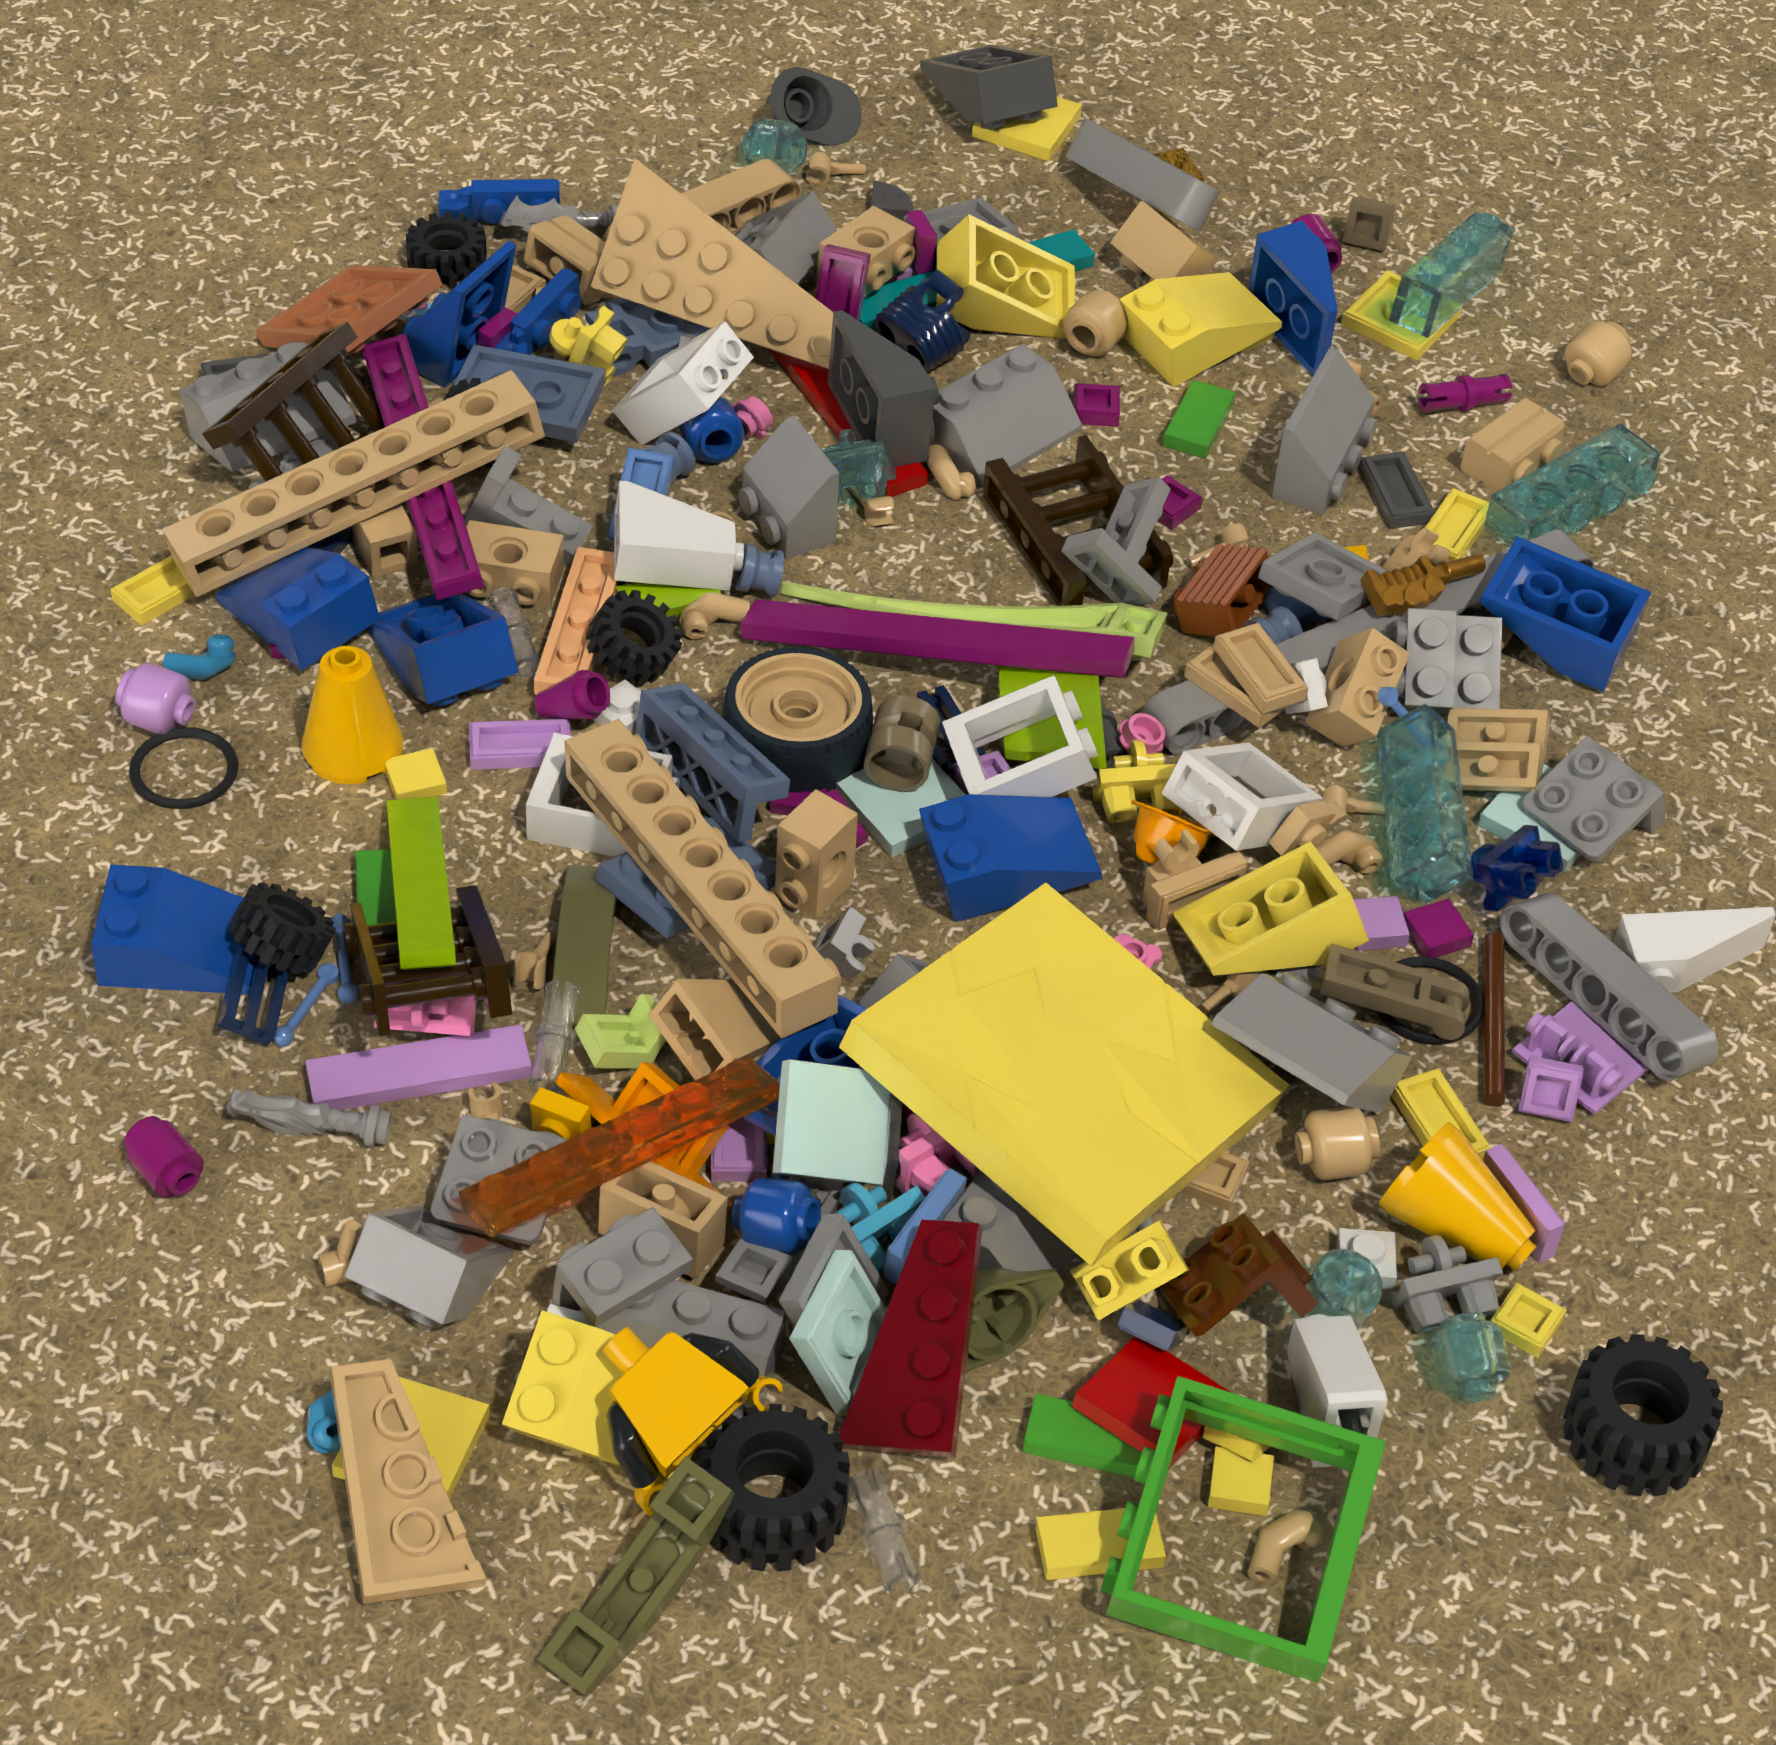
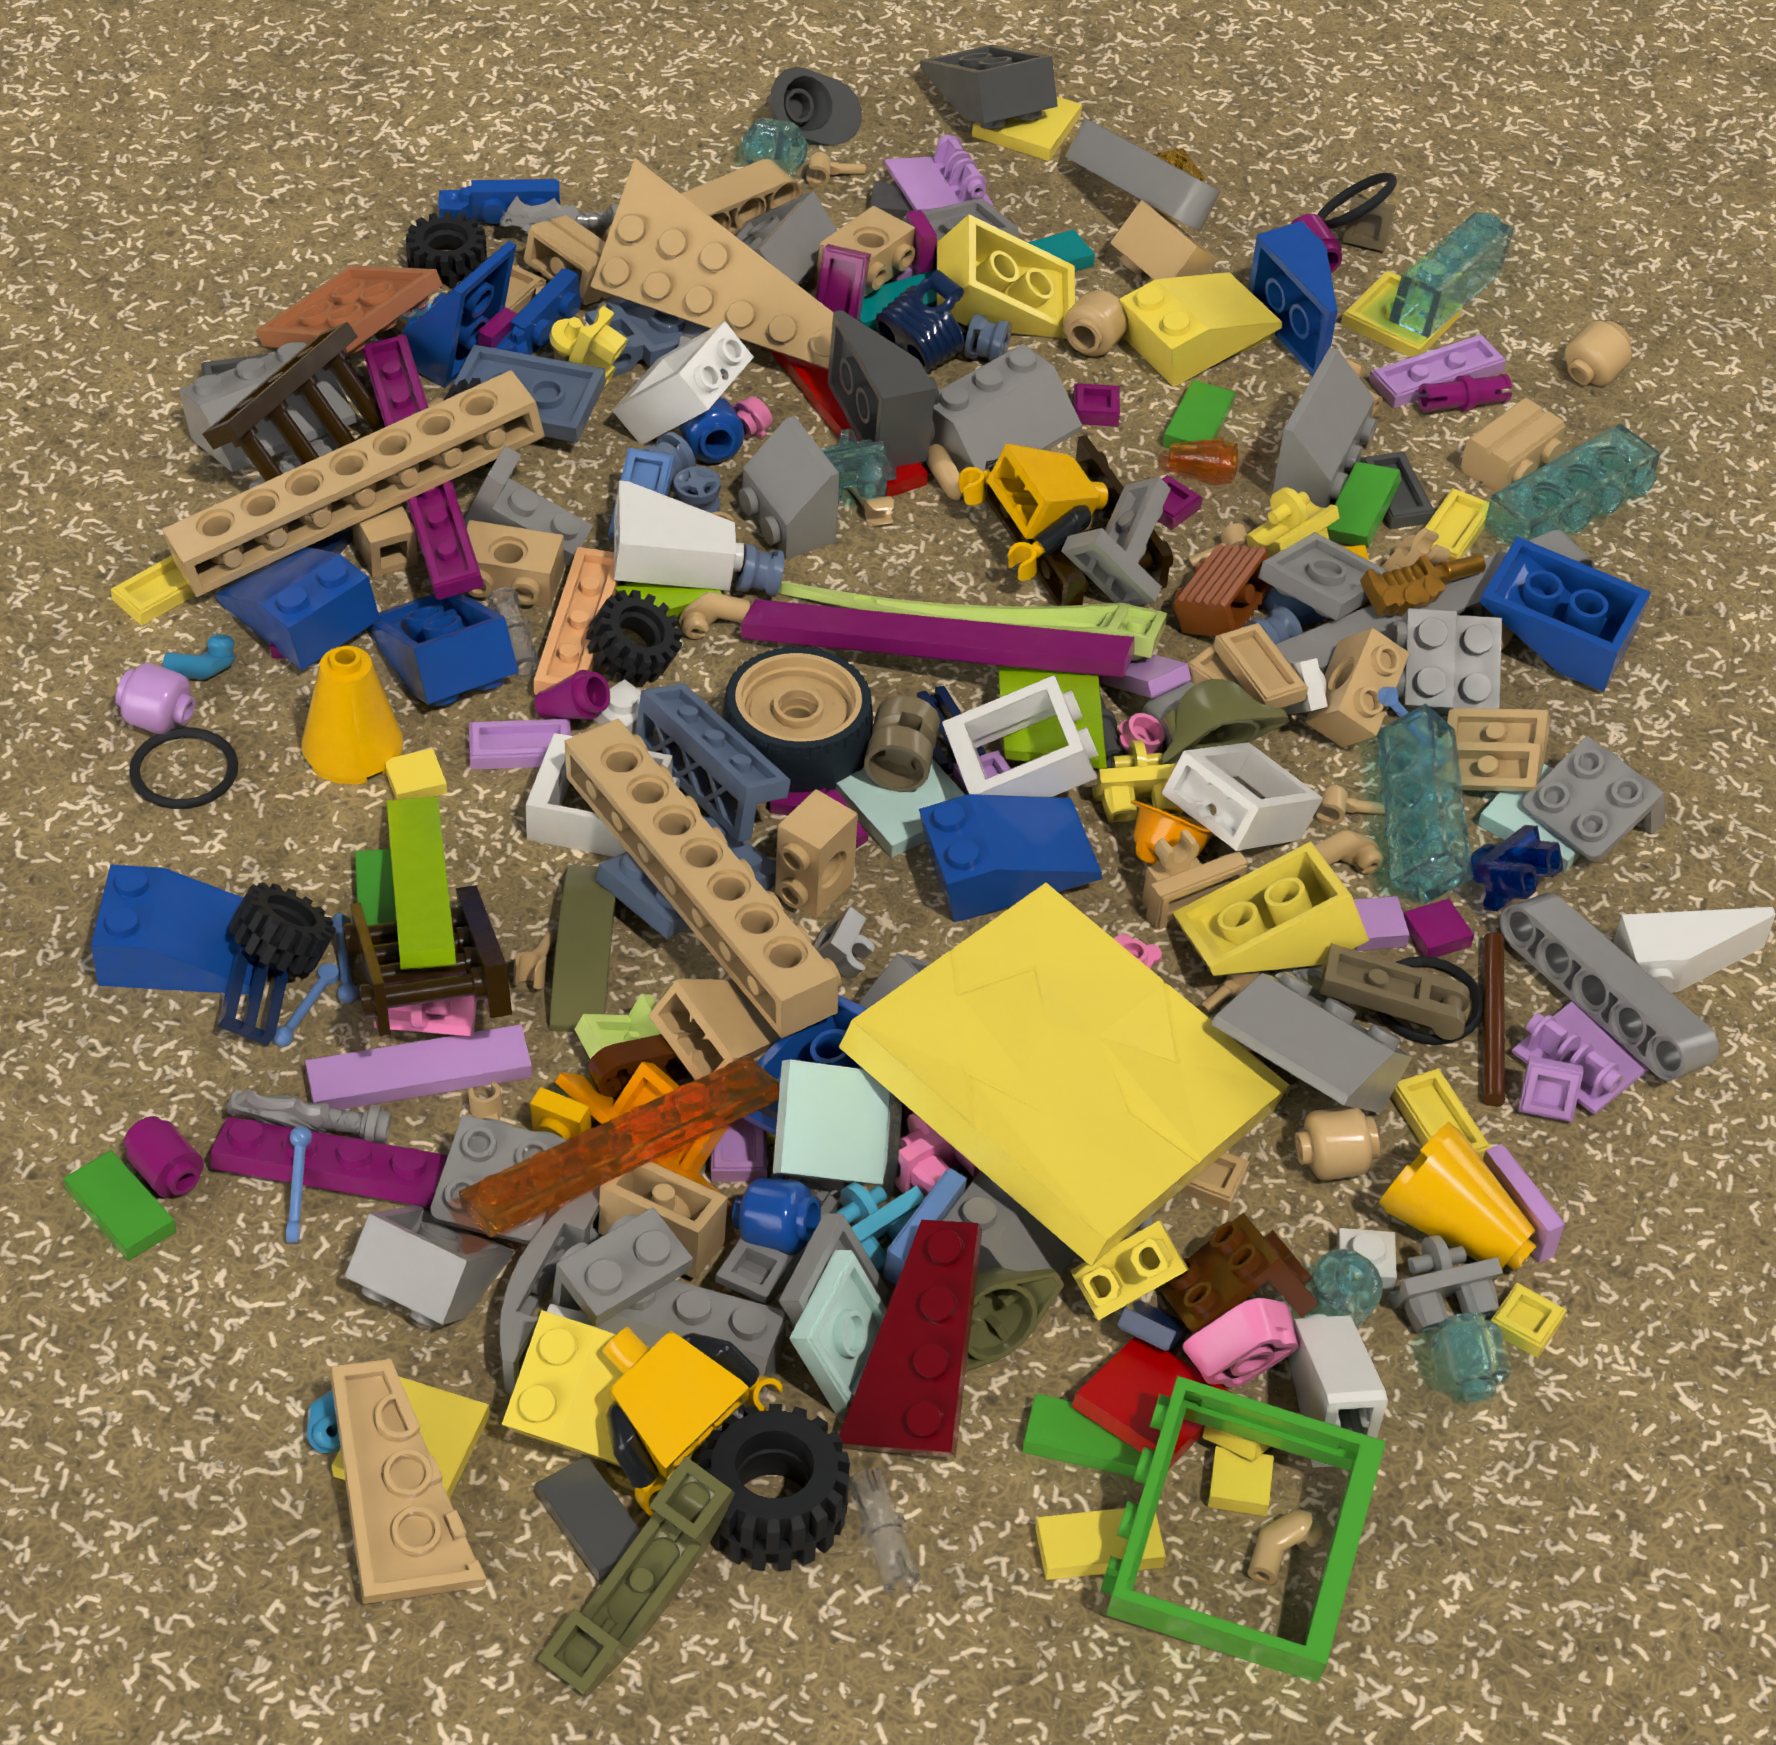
tan hand [318,1220,359,1287] -> none
clear pin [528,980,580,1093] -> none
tan plate [1268,800,1349,856] -> none
black tyre [1563,1334,1723,1496] -> none
none -> bright green tile [63,1150,176,1261]
none -> magenta plate [210,1117,448,1208]
none -> medium blue hinge [286,1126,312,1244]
none -> light grey slope [499,1184,601,1394]
none -> dark grey tile [536,1456,641,1582]
none -> reddish brown beam [588,1034,689,1097]
none -> sand blue wheel [674,466,721,513]
none -> lavender hinge [883,134,994,212]
none -> yellow torso [958,444,1108,581]
none -> sand blue wheel [964,313,1012,362]
none -> lavender tile [1099,654,1191,699]
none -> olive hat [1162,679,1289,765]
none -> clear orange cone [1168,437,1238,483]
none -> bright pink piece [1182,1298,1300,1388]
none -> light yellow hips [1245,487,1340,558]
none -> black tyre [1318,172,1397,229]
none -> bright green tile [1327,461,1402,548]
none -> lavender tile [1369,334,1506,408]

